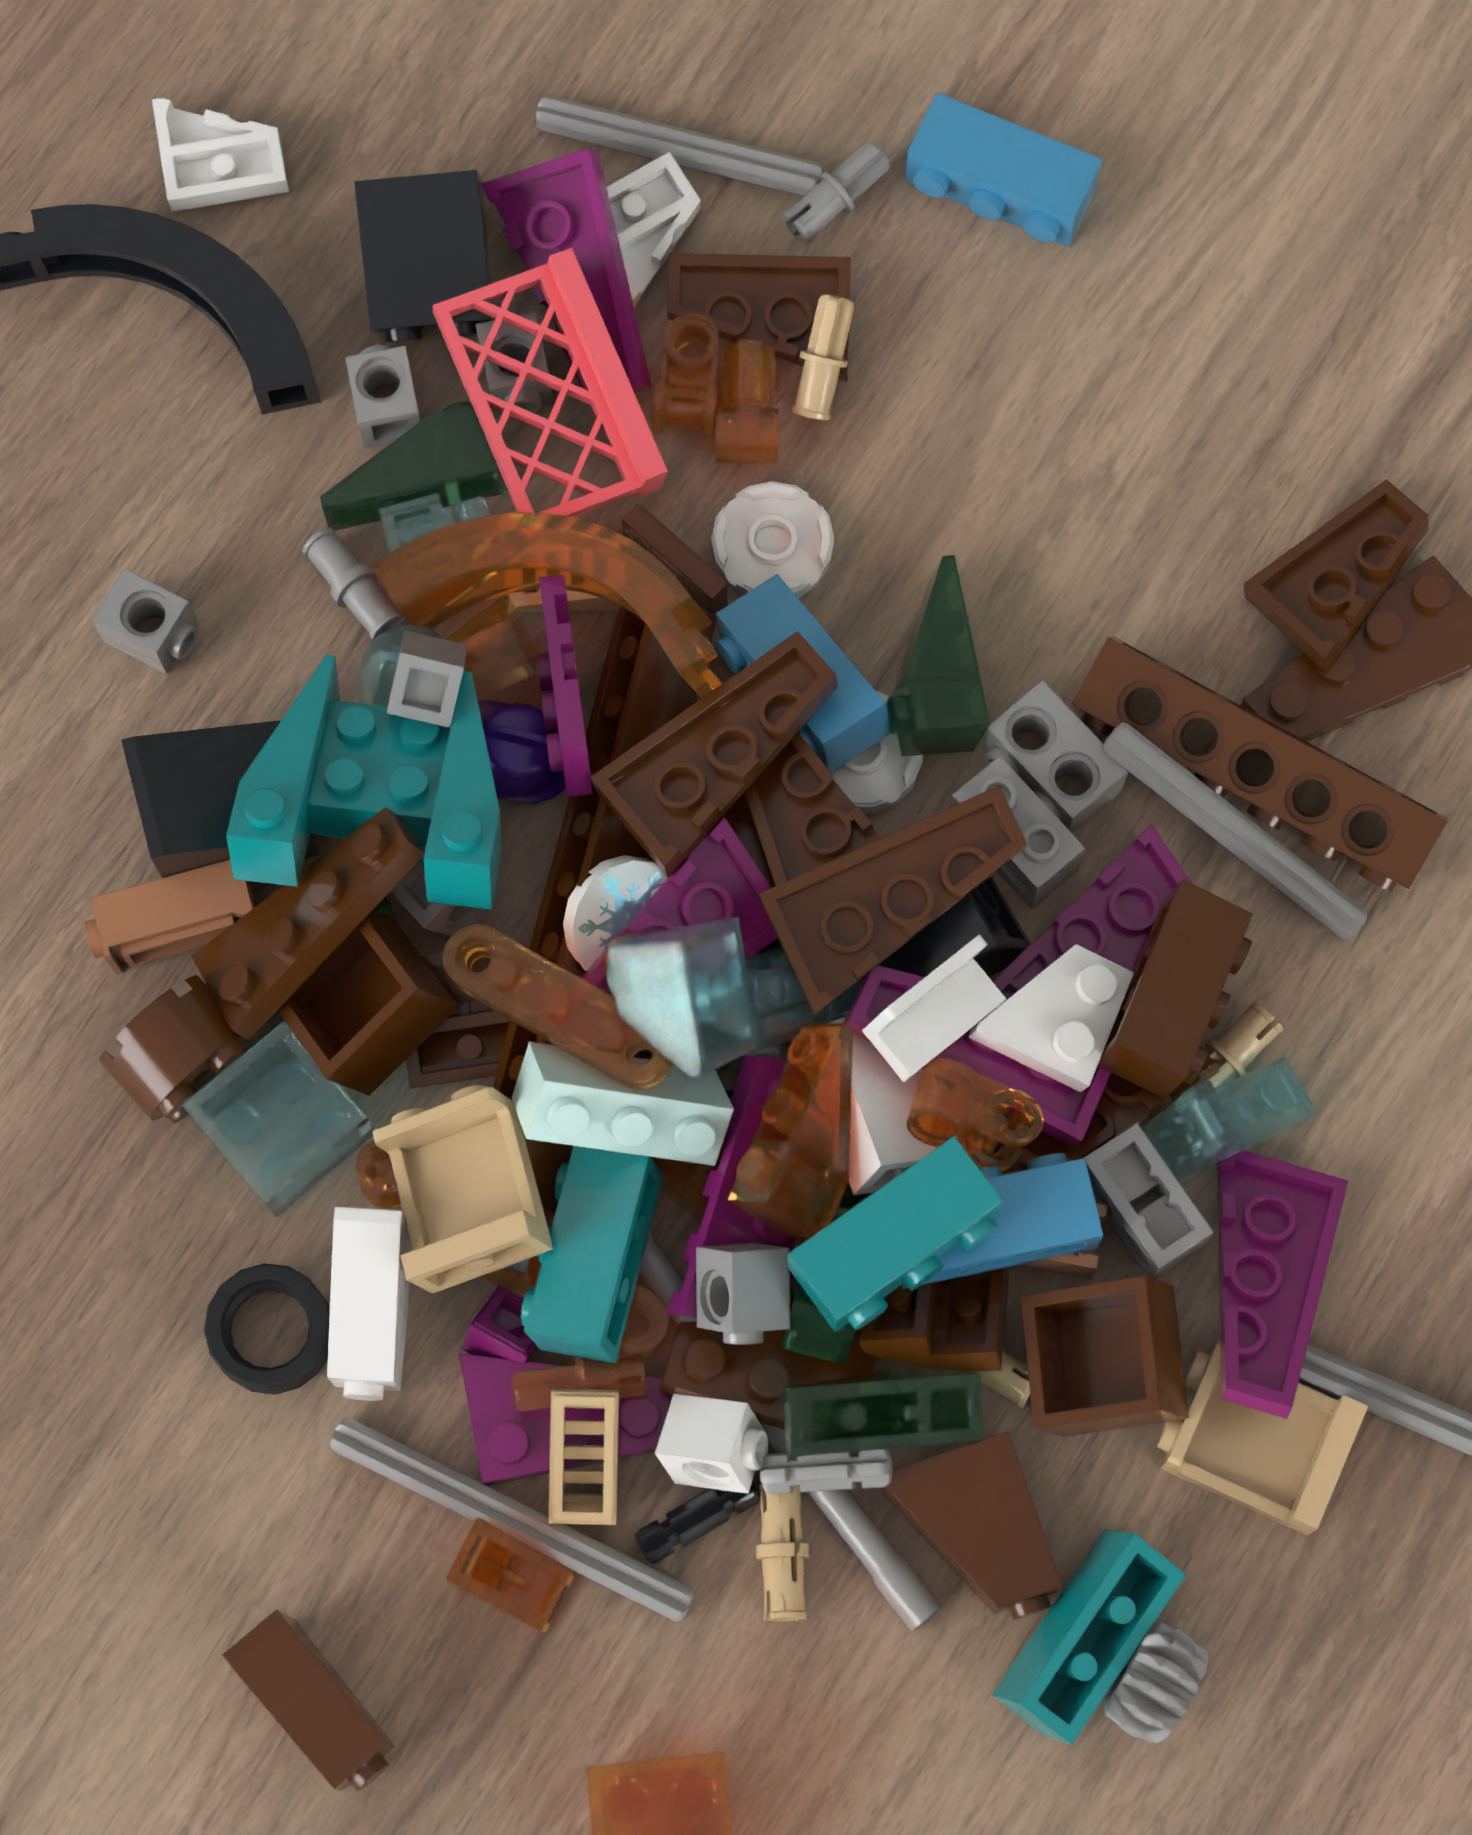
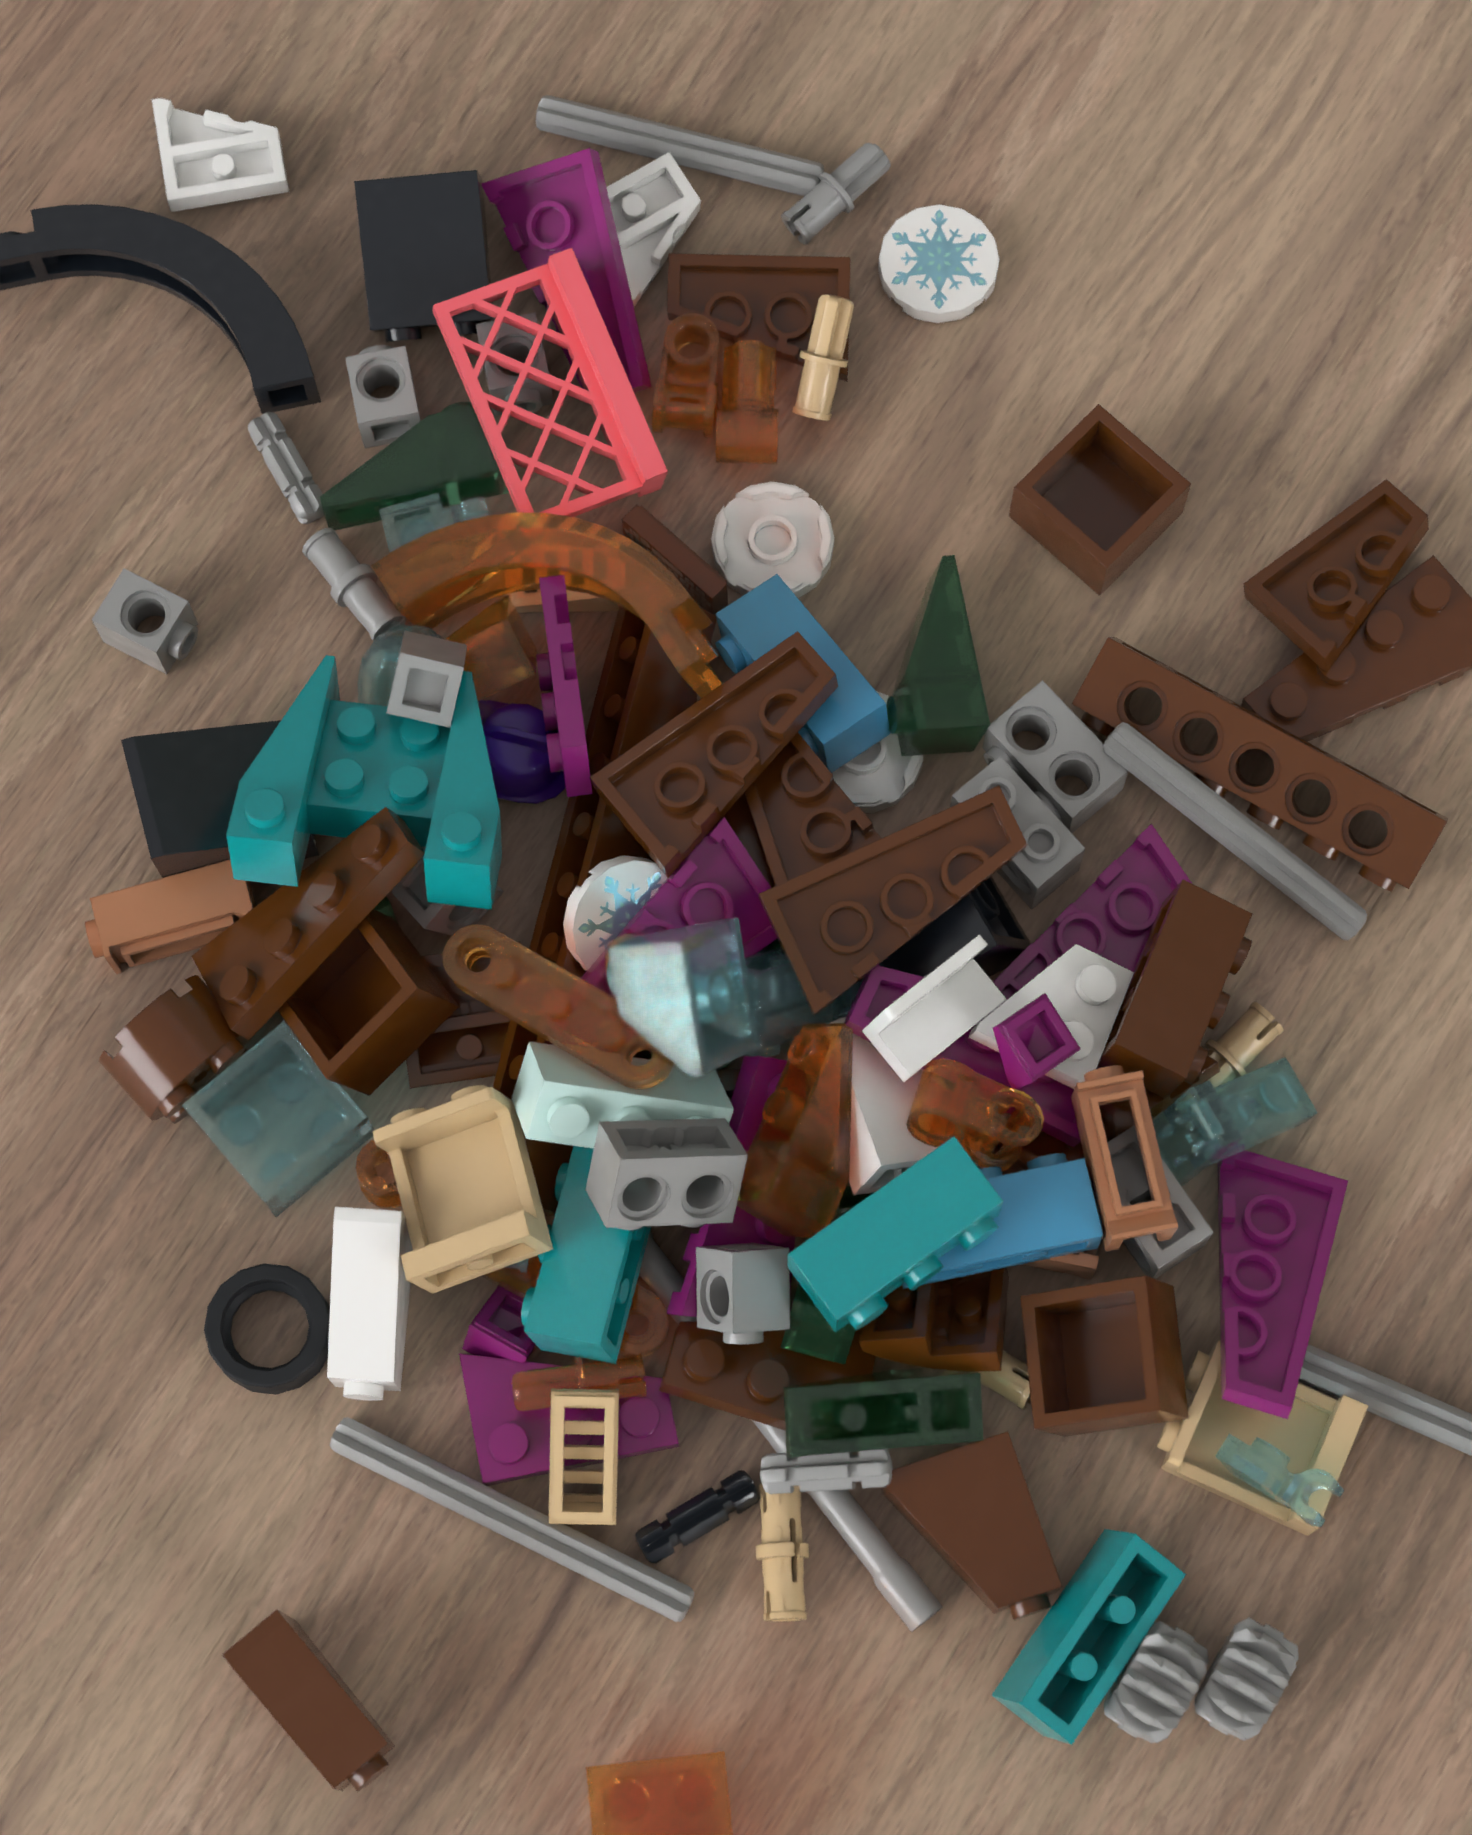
clear orange slope [446,1517,576,1634] -> none
white brick [655,1394,768,1494] -> none
dark azure brick [905,92,1103,247] -> none
none -> light grey axle [248,412,328,524]
none -> light grey brick [585,1118,748,1230]
none -> white tile [878,204,999,323]
none -> magenta slope [993,993,1081,1091]
none -> reddish brown piece [1009,404,1191,596]
none -> nougat window [1071,1066,1179,1252]
none -> light grey gear [1194,1618,1299,1741]
none -> clear light blue plate [1215,1434,1344,1527]

